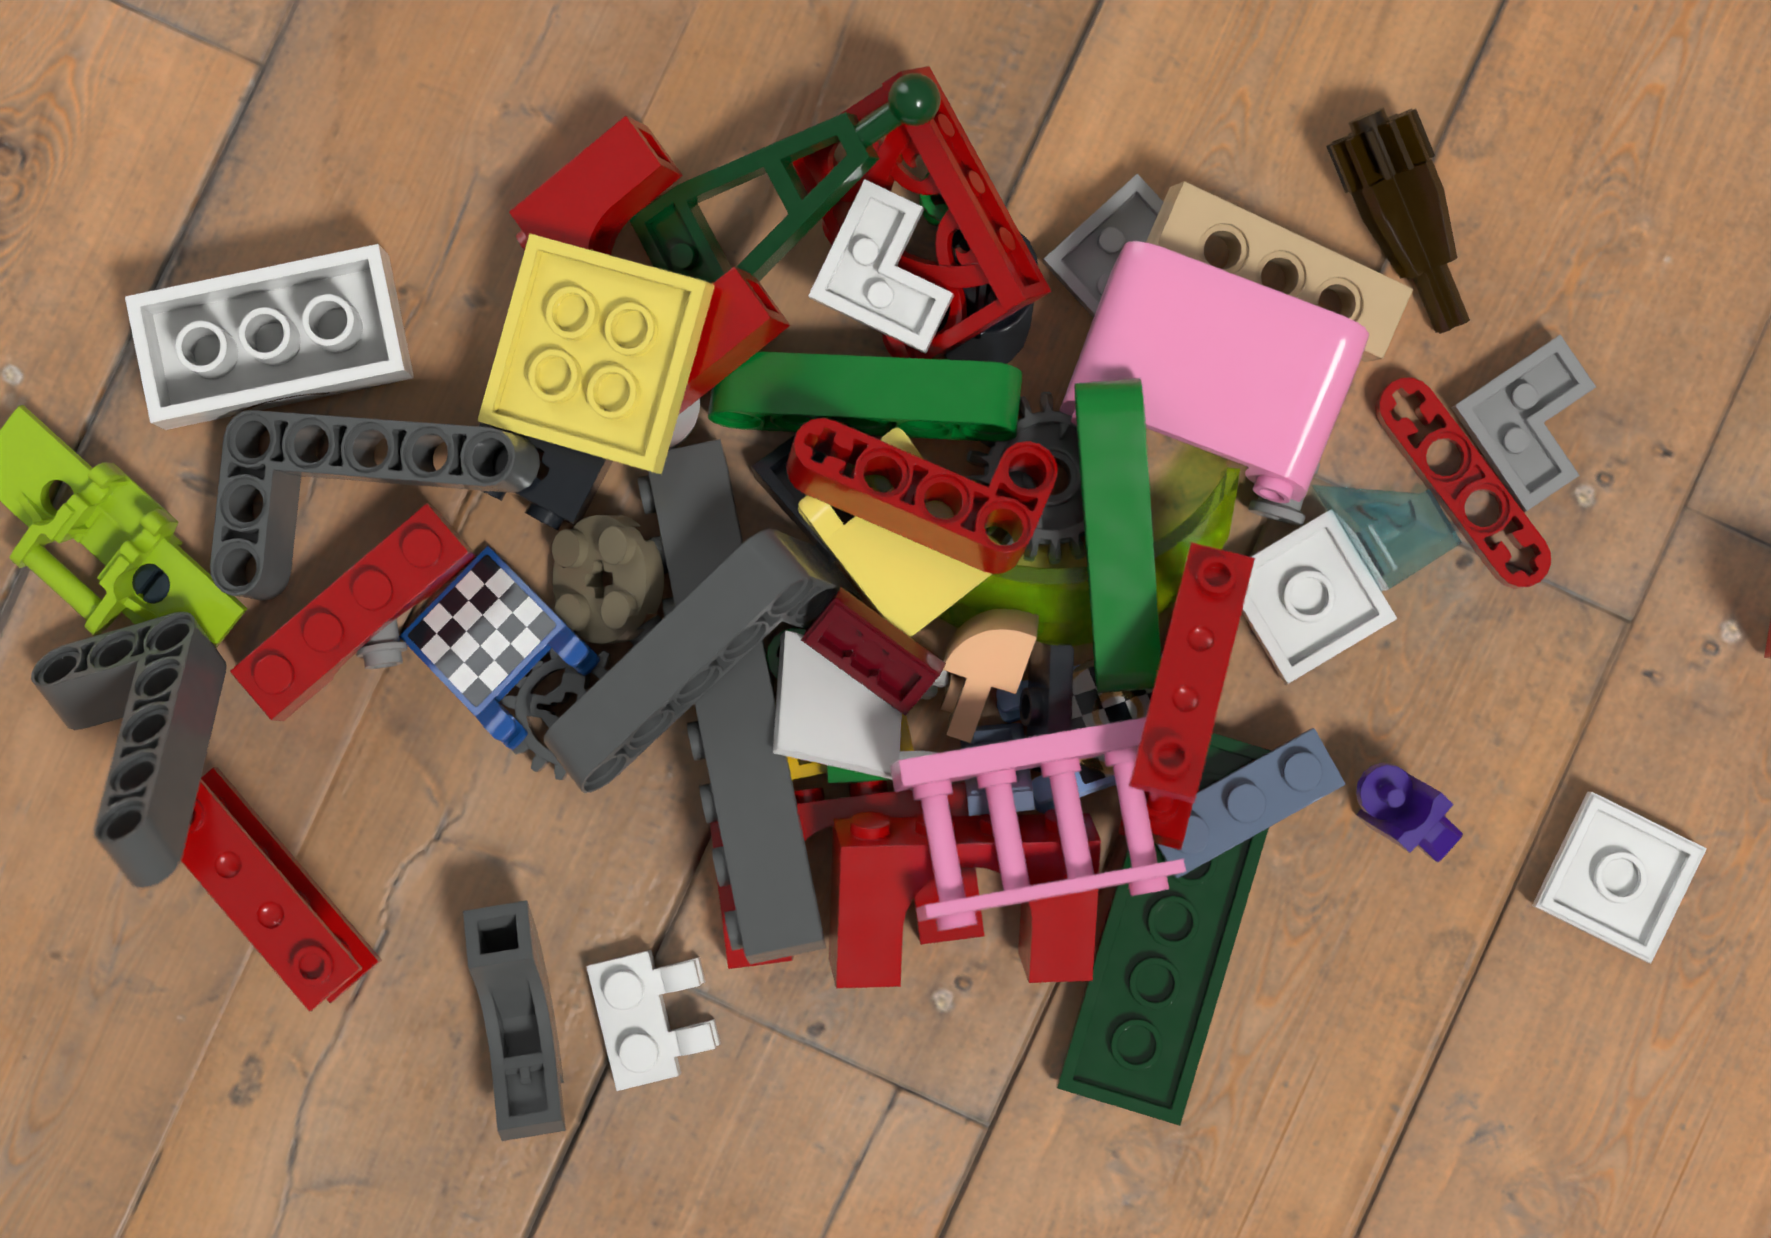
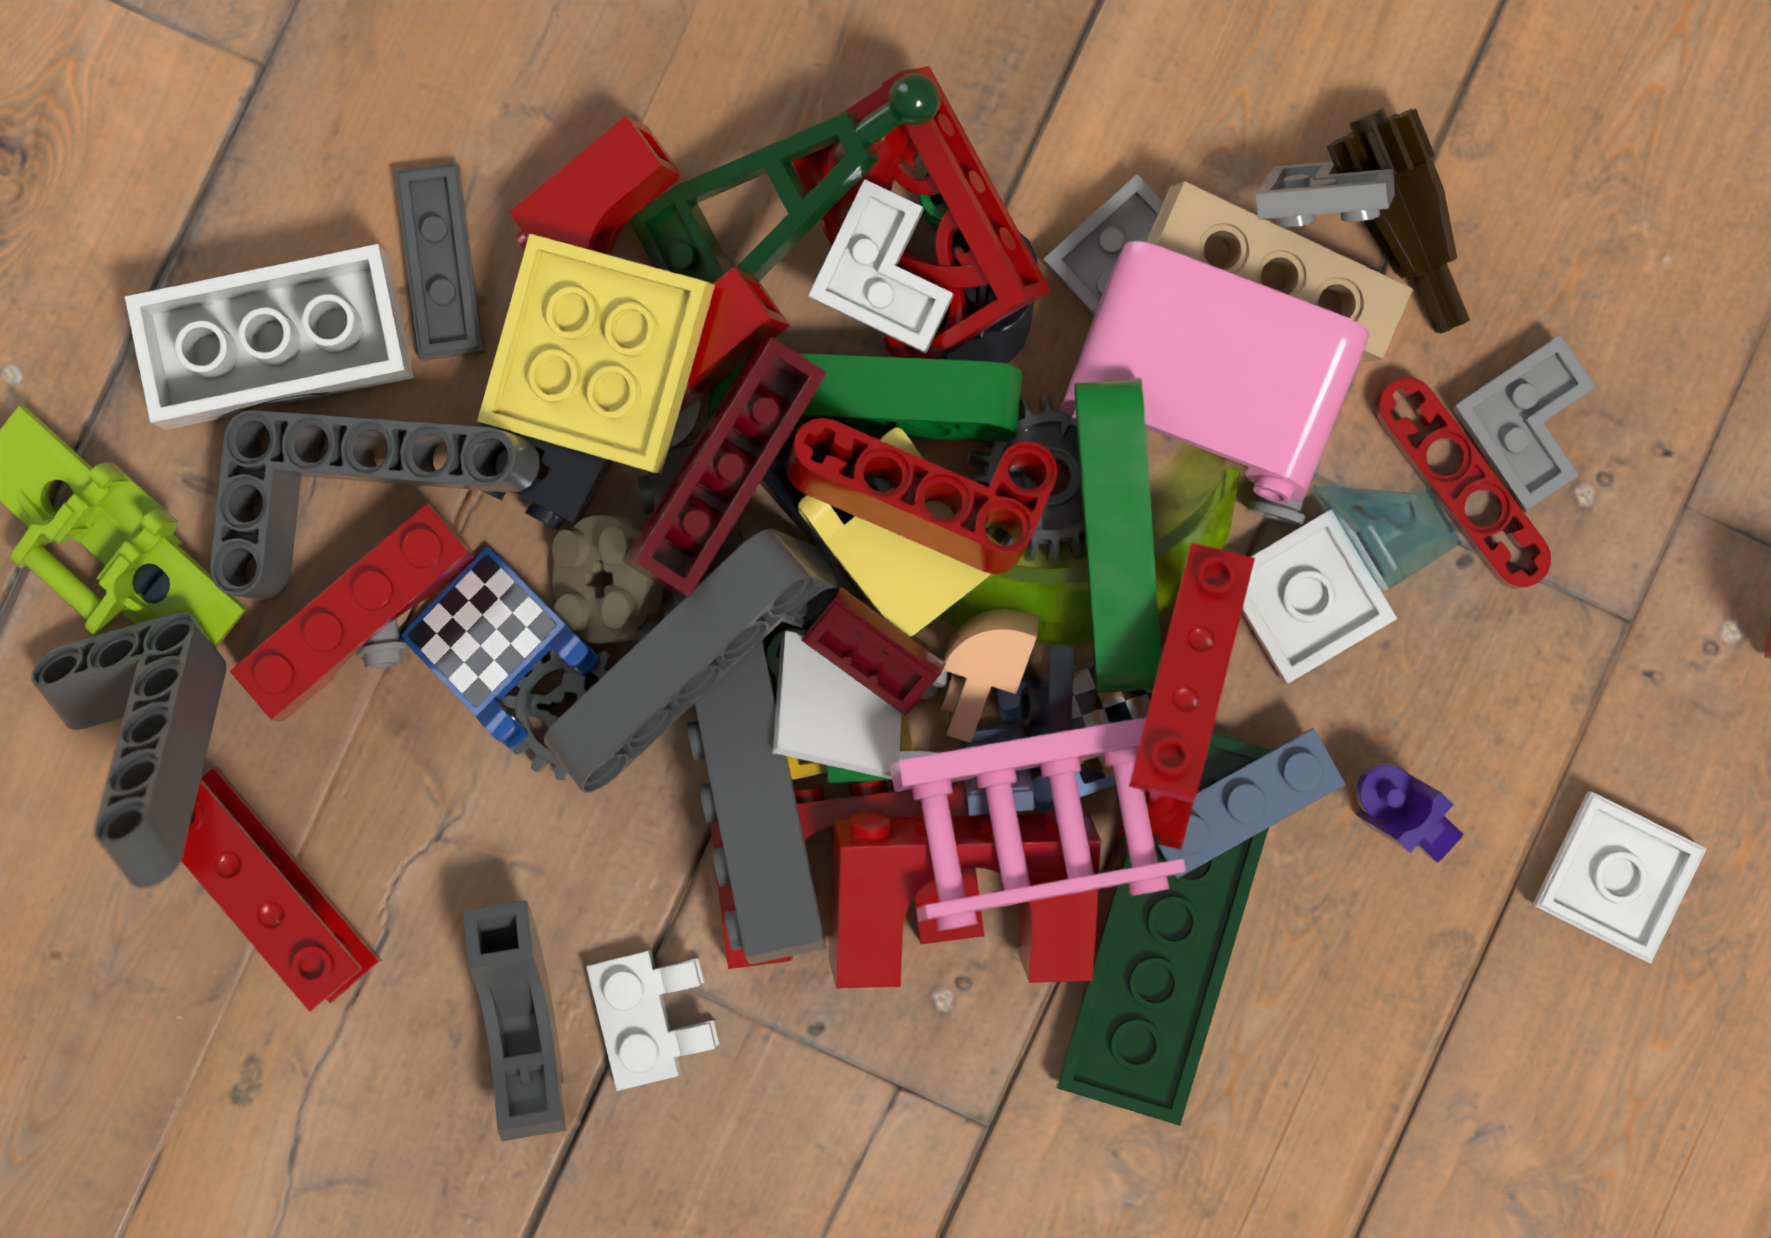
none -> dark grey tile [395,163,484,361]
none -> dark red brick [622,337,827,597]
none -> light grey plate [1255,161,1395,227]

